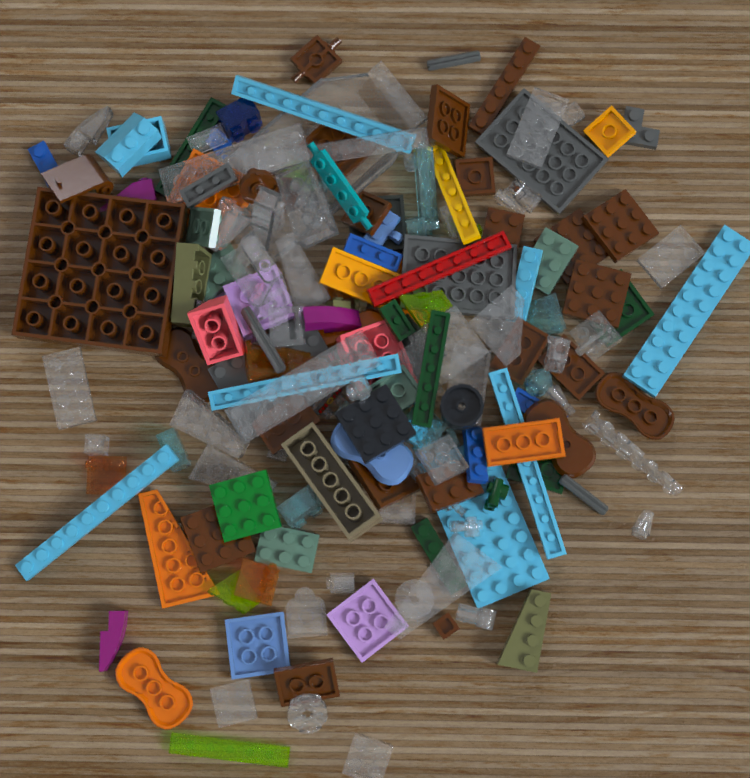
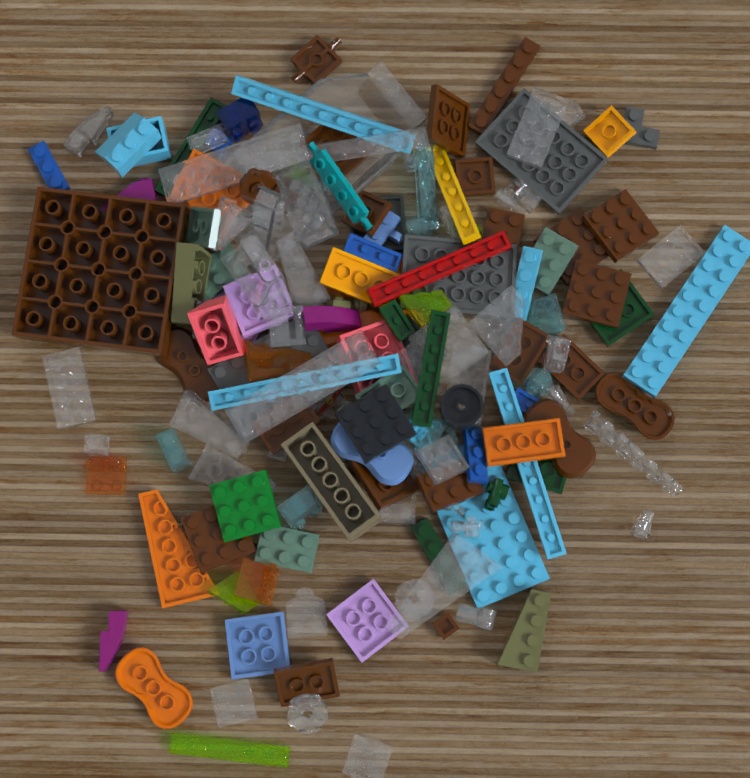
medium azure plate [15,444,179,581] -> none
door [41,154,114,204] -> none
dark grey plate [179,163,238,209] -> none
dark grey axle [241,306,286,373] -> none
clear brick [326,573,355,593] -> none
clear plate [346,376,372,401] -> none
dark grey axle [427,50,481,71] -> none
dark grey axle [559,475,608,515] -> none
clear bracket [569,310,622,361] -> none

